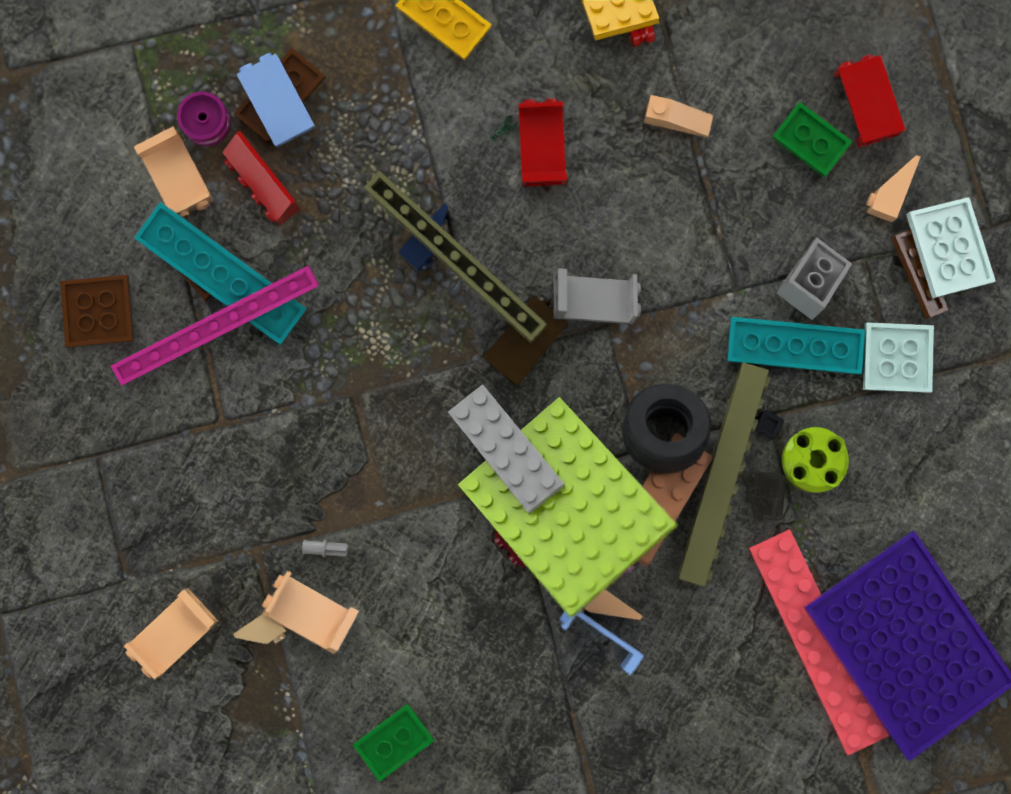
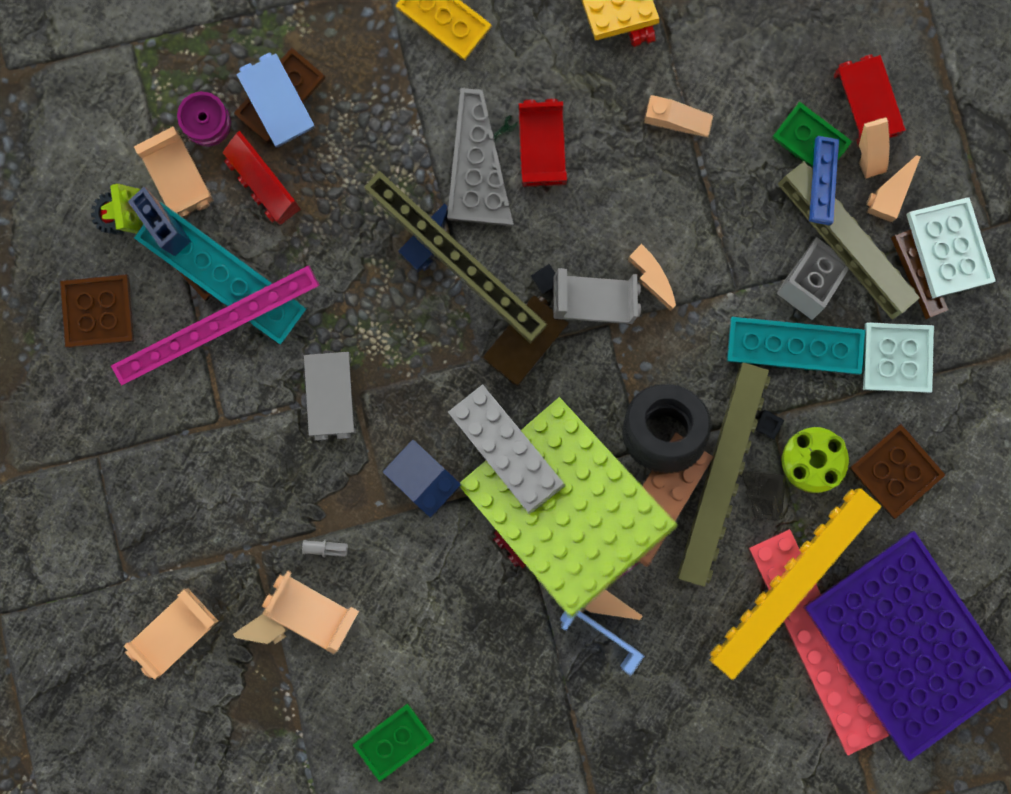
none -> lime plate [91,183,143,234]
none -> dark blue slope [128,187,191,256]
none -> light grey panel [304,352,356,440]
none -> dark blue slope [383,439,462,518]
none -> light grey wing [447,88,513,226]
none -> black tile [531,264,555,295]
none -> light nougat slope [628,244,676,311]
none -> yellow brick [709,488,882,680]
none -> olive brick [778,161,920,320]
none -> blue tile [809,136,839,225]
none -> reddish brown plate [849,424,945,519]
none -> light nougat slope [859,118,889,179]

